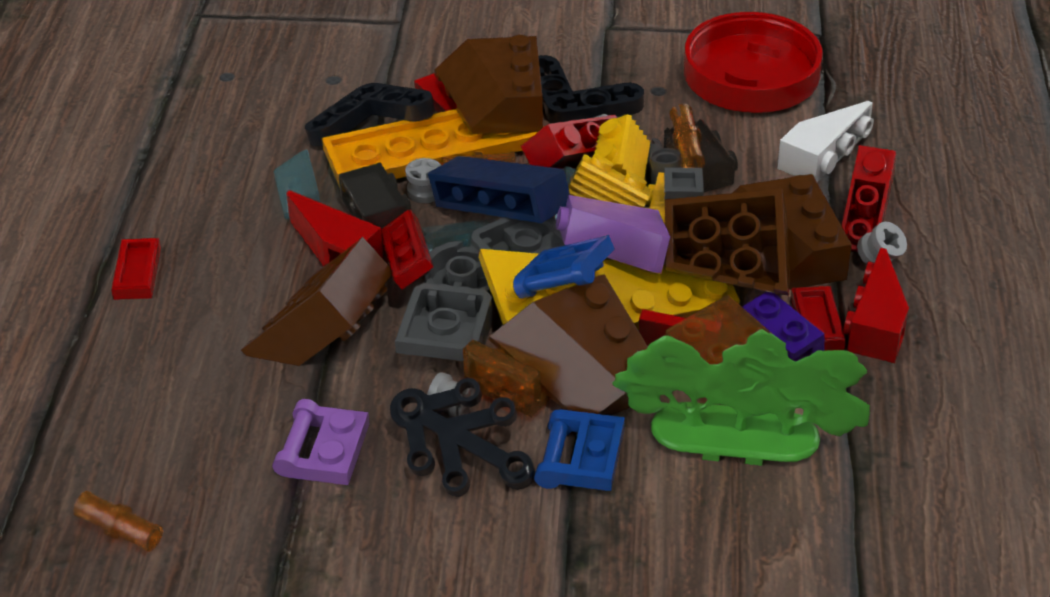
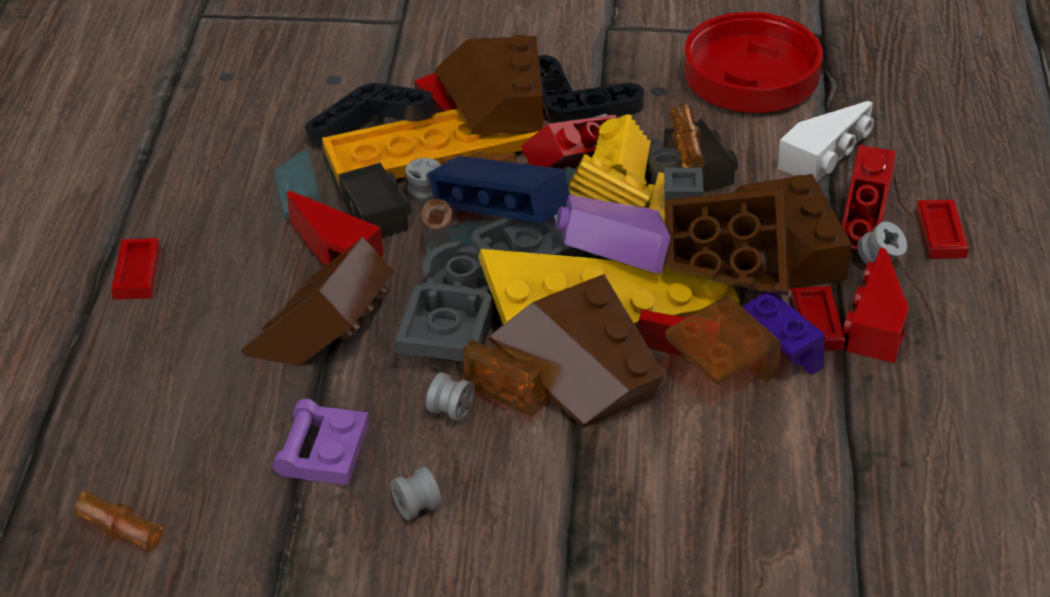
red tile [381,209,434,290] -> none
black plant [390,378,536,497] -> none
blue plate [513,235,615,299] -> none
blue plate [534,409,625,491] -> none
bright green plant [612,329,870,466] -> none
none -> light grey wheel [390,467,442,520]
none -> clear orange pin [422,199,452,229]
none -> red tile [916,199,969,259]

